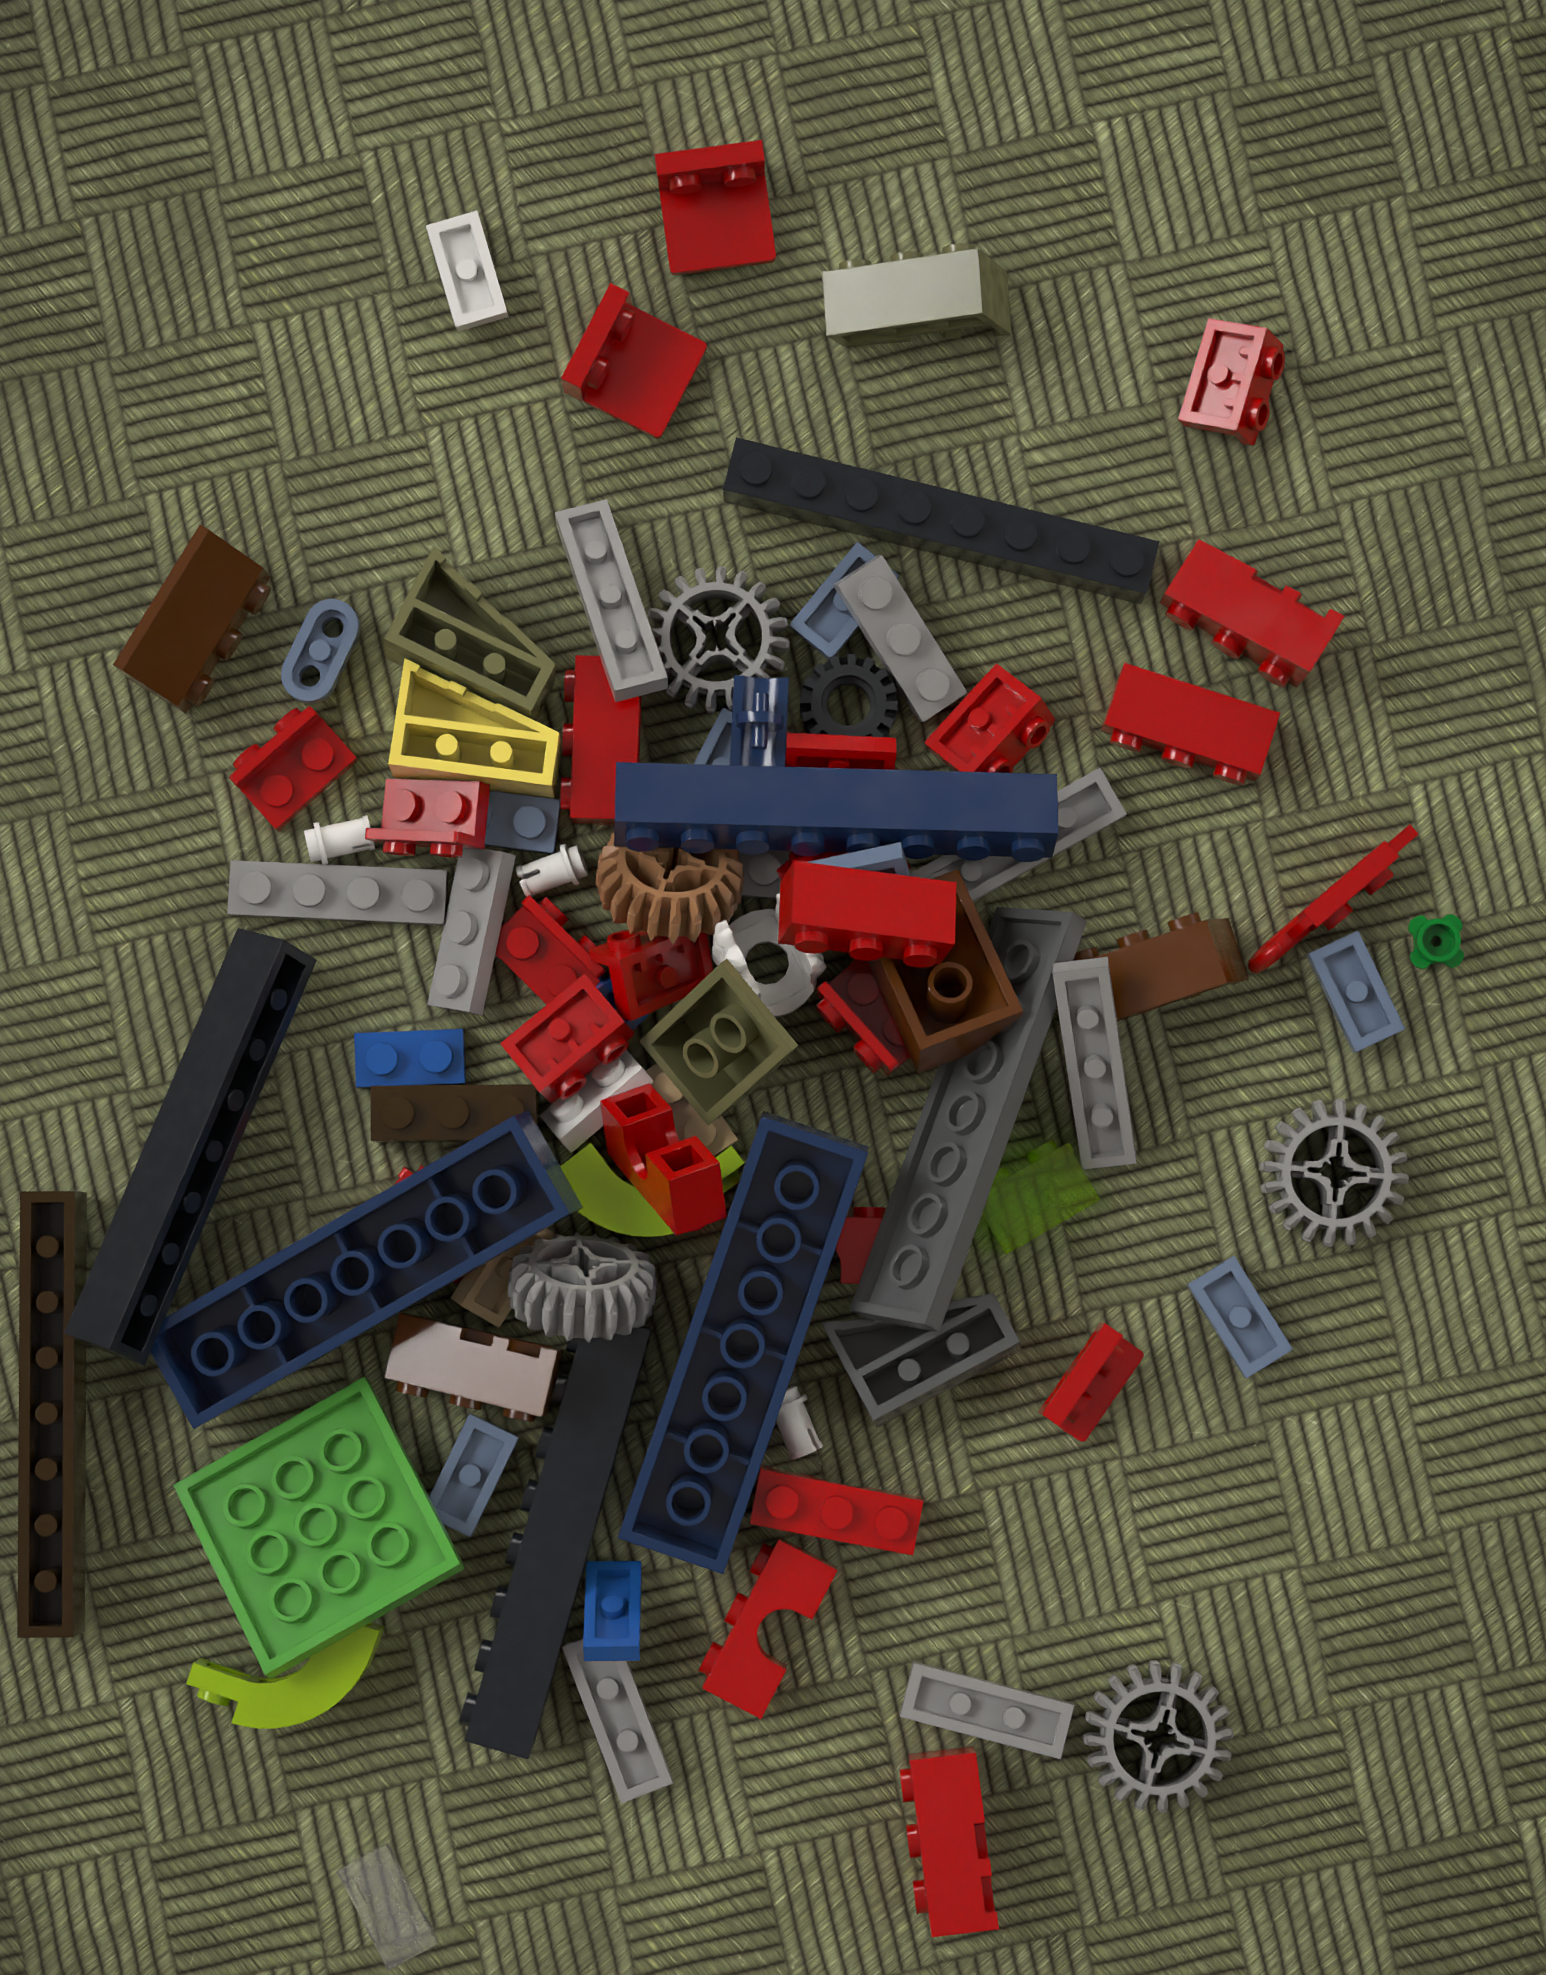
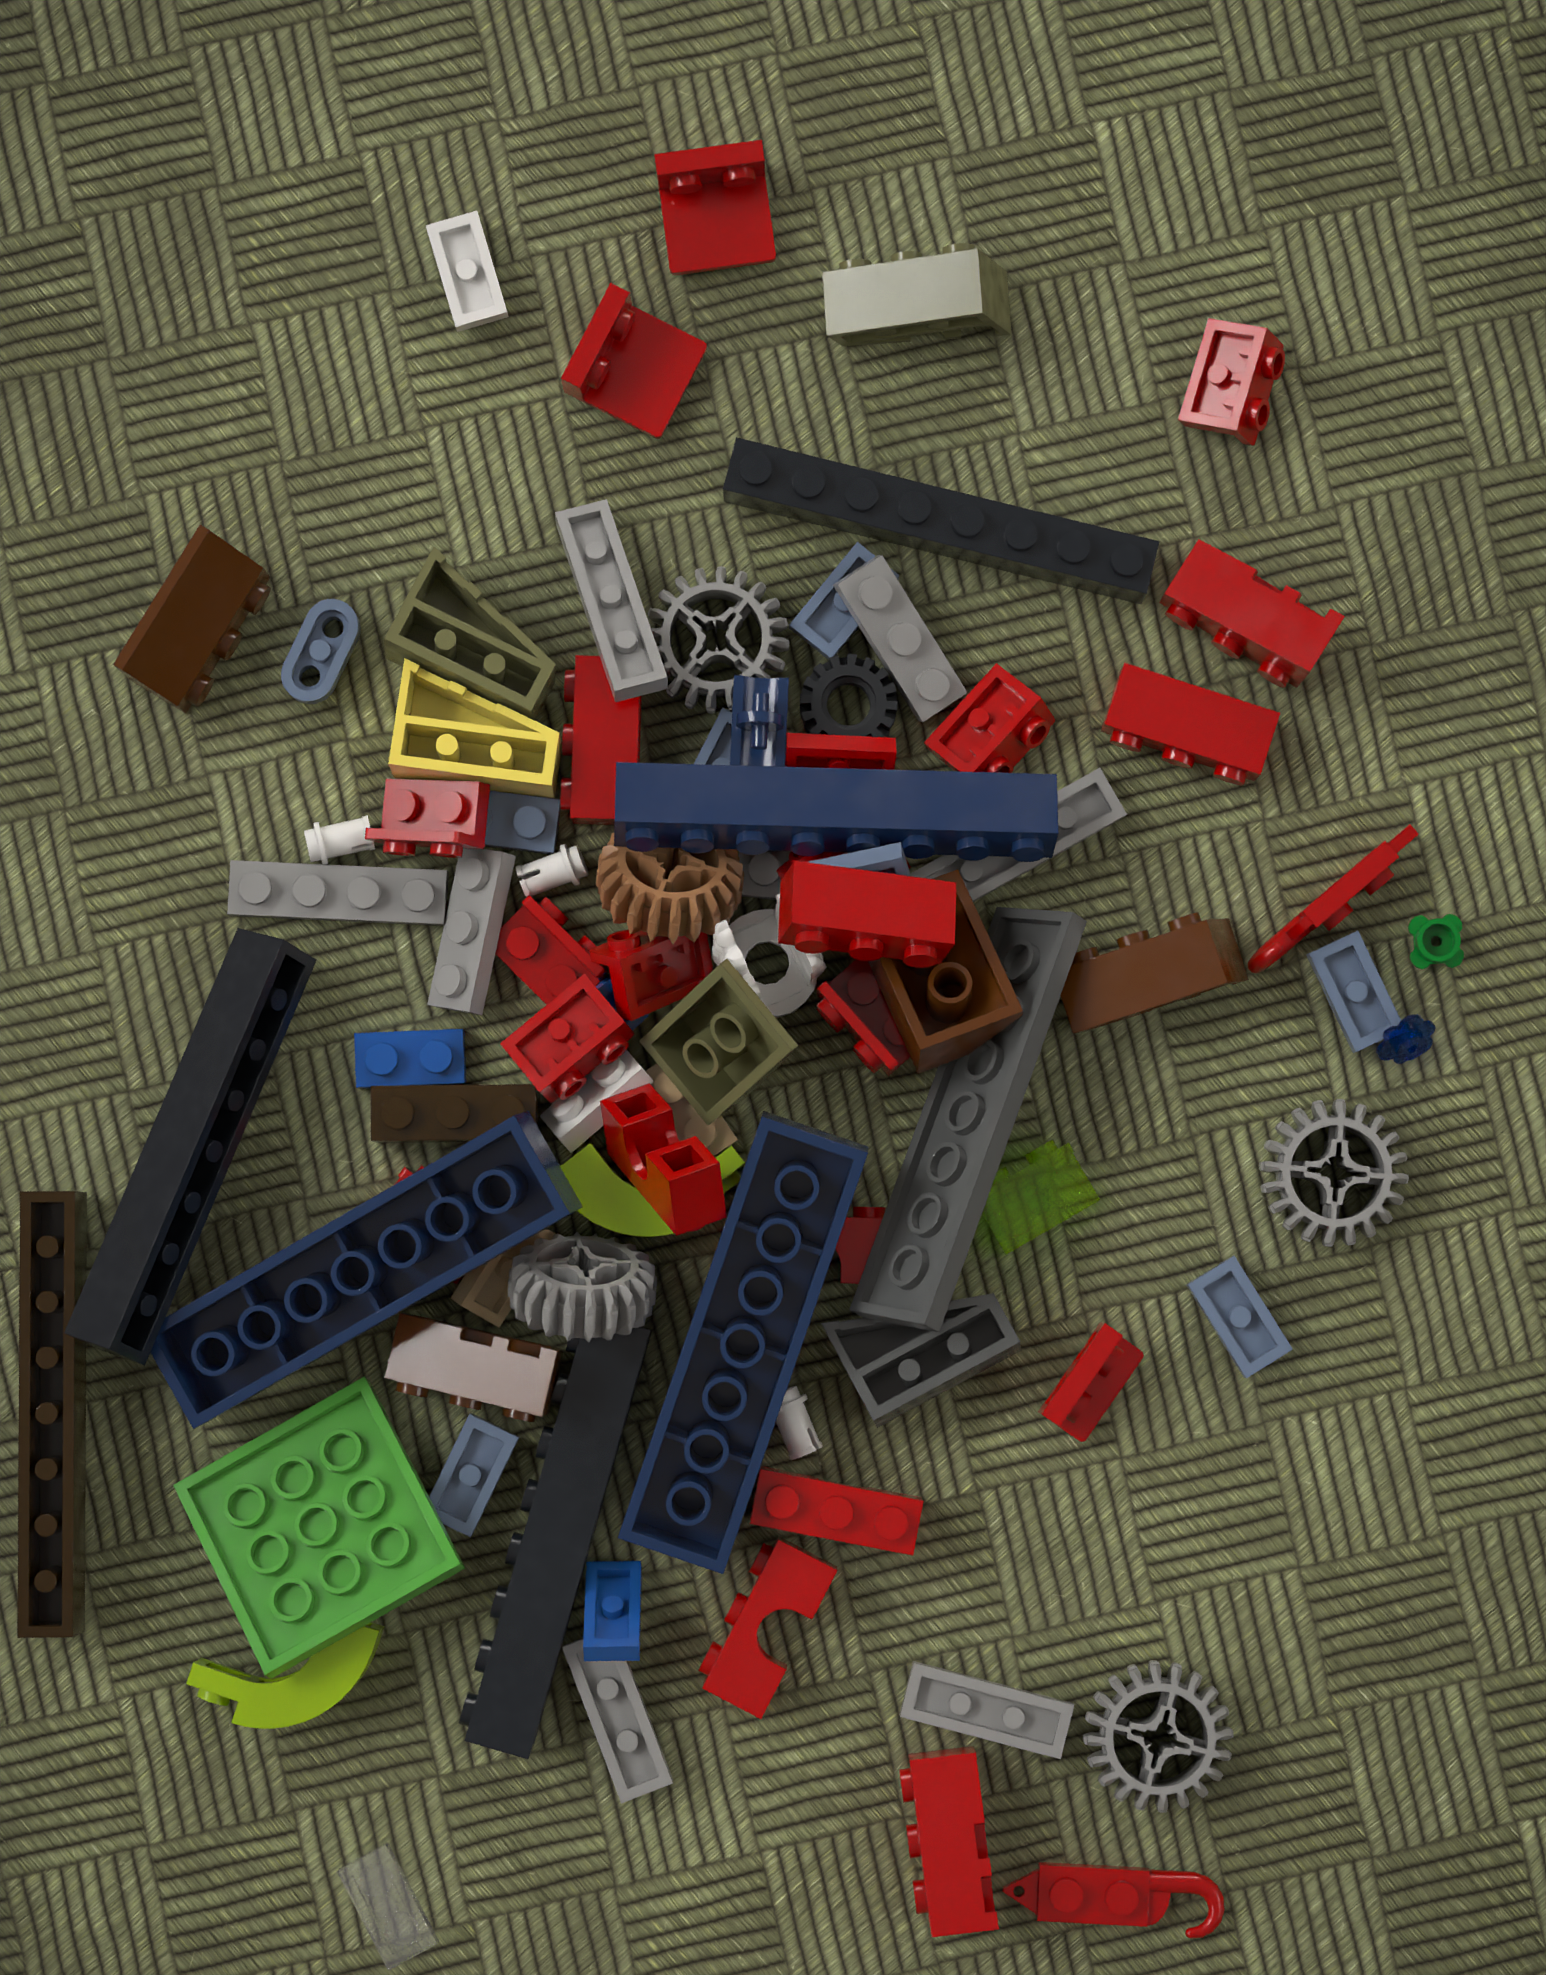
red bracket [229,706,359,831] -> none
light grey plate [1052,957,1136,1170] -> none
none -> red plate [1002,1862,1225,1939]
none -> clear blue plant [1376,1014,1436,1064]

